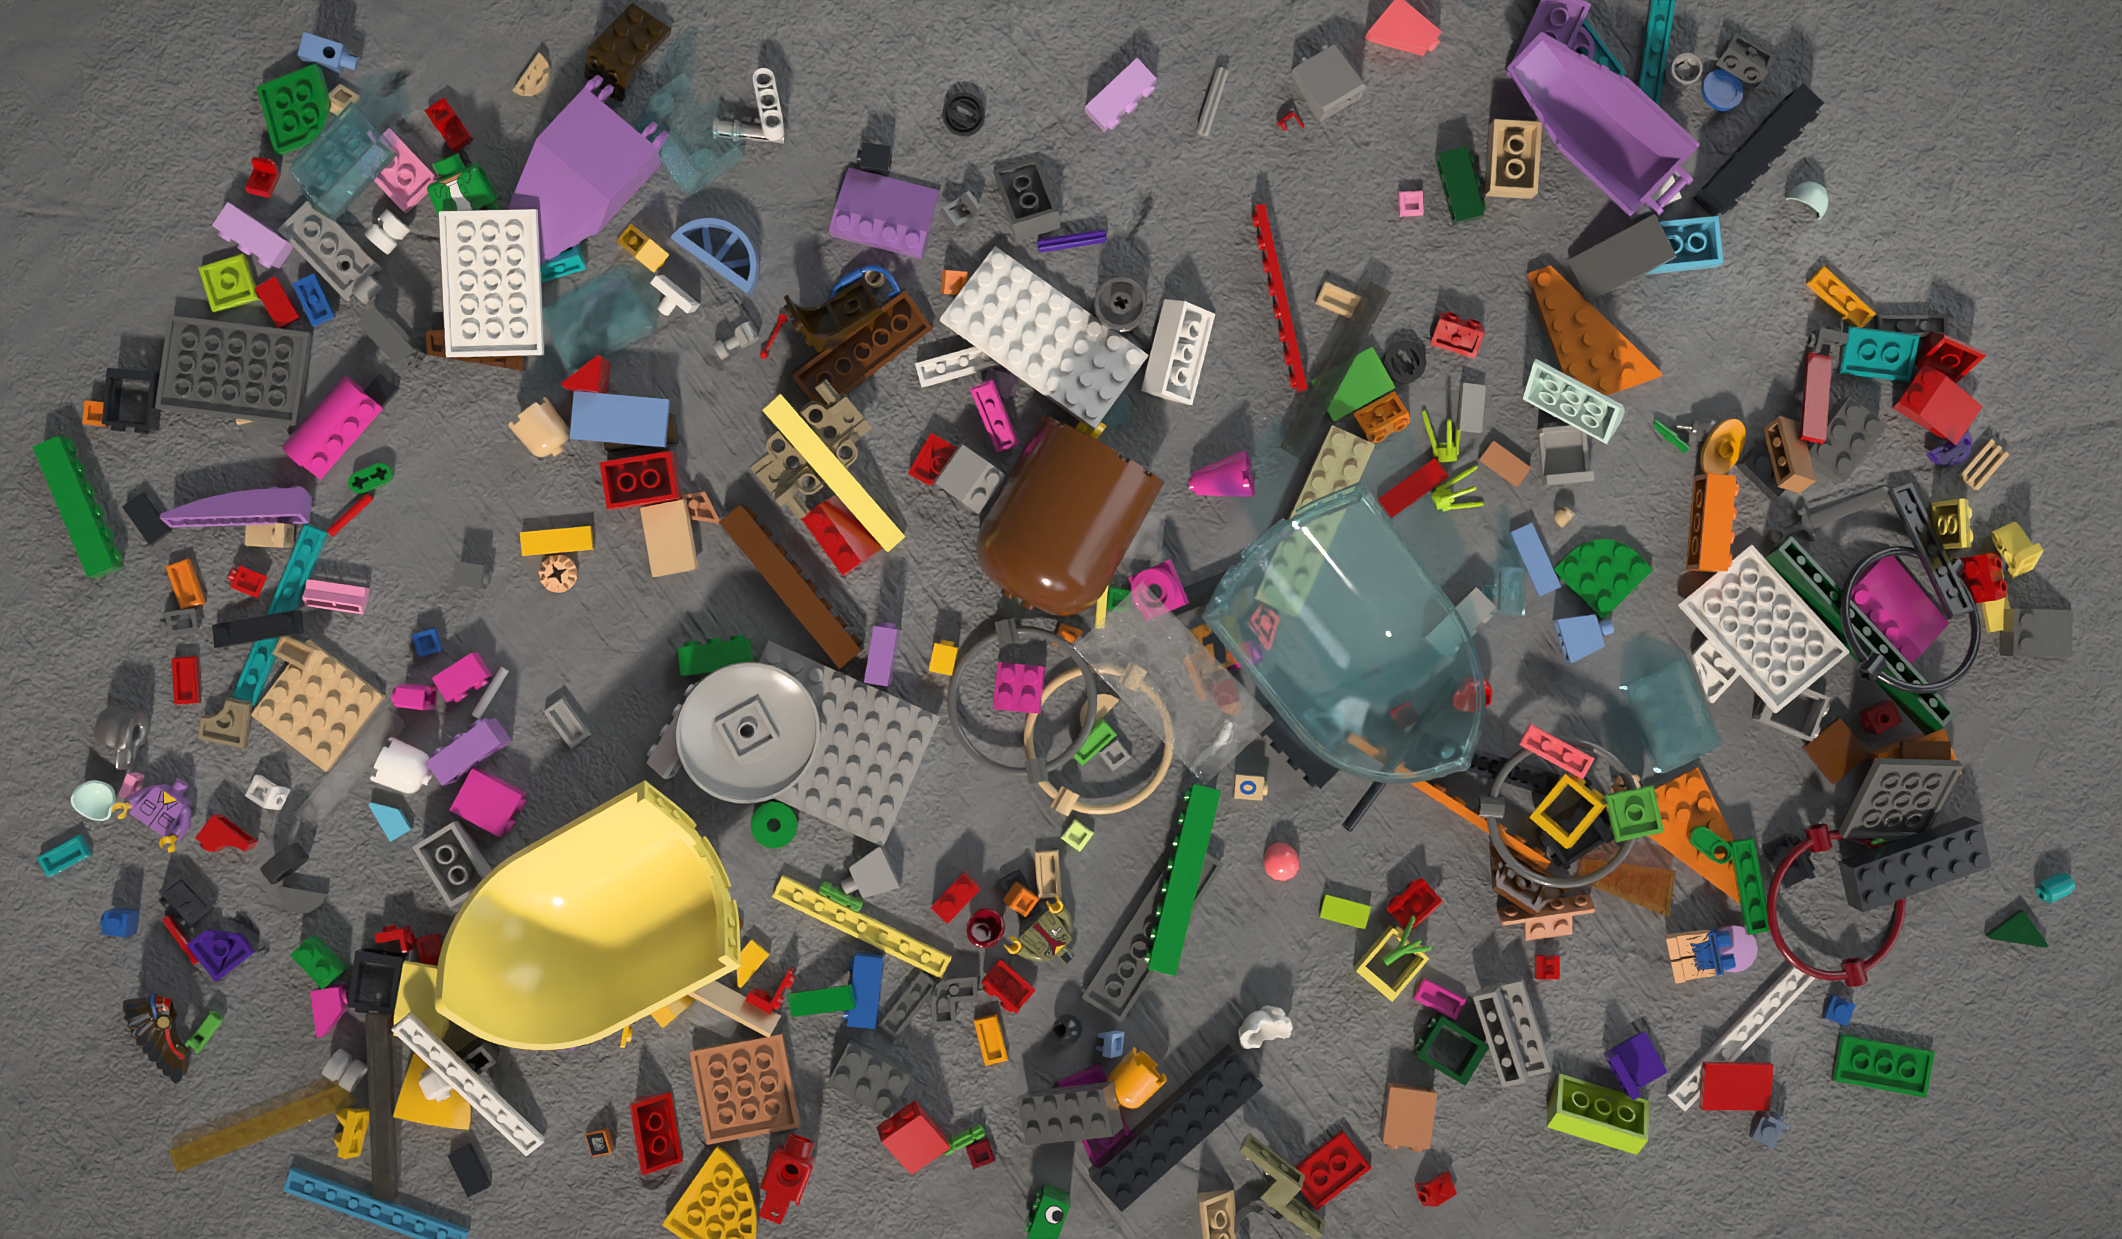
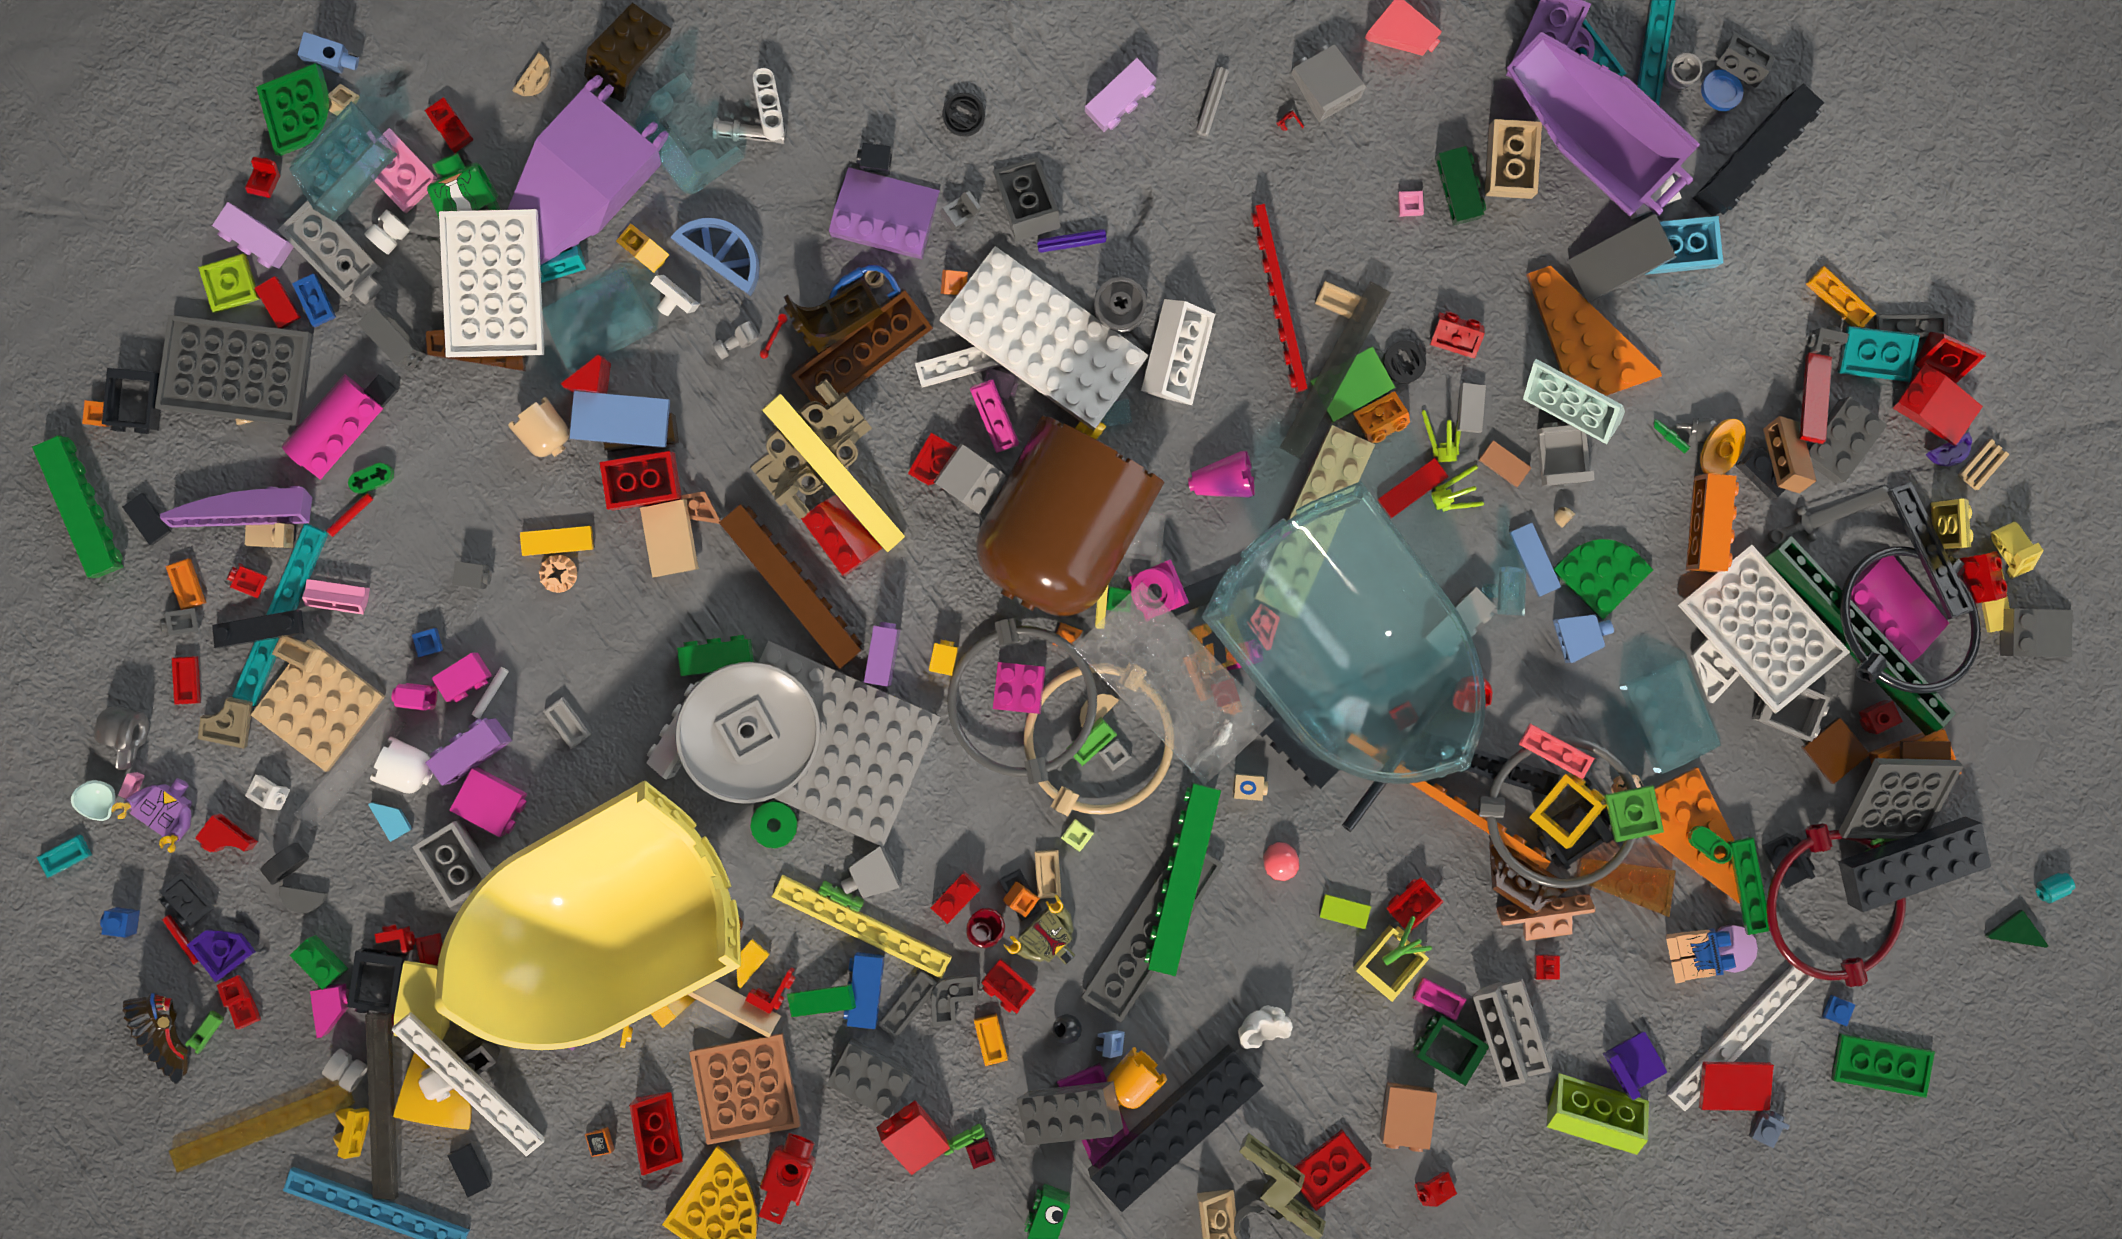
light aqua helmet [1785,181,1828,220] -> none
none -> red slope [217,975,261,1029]

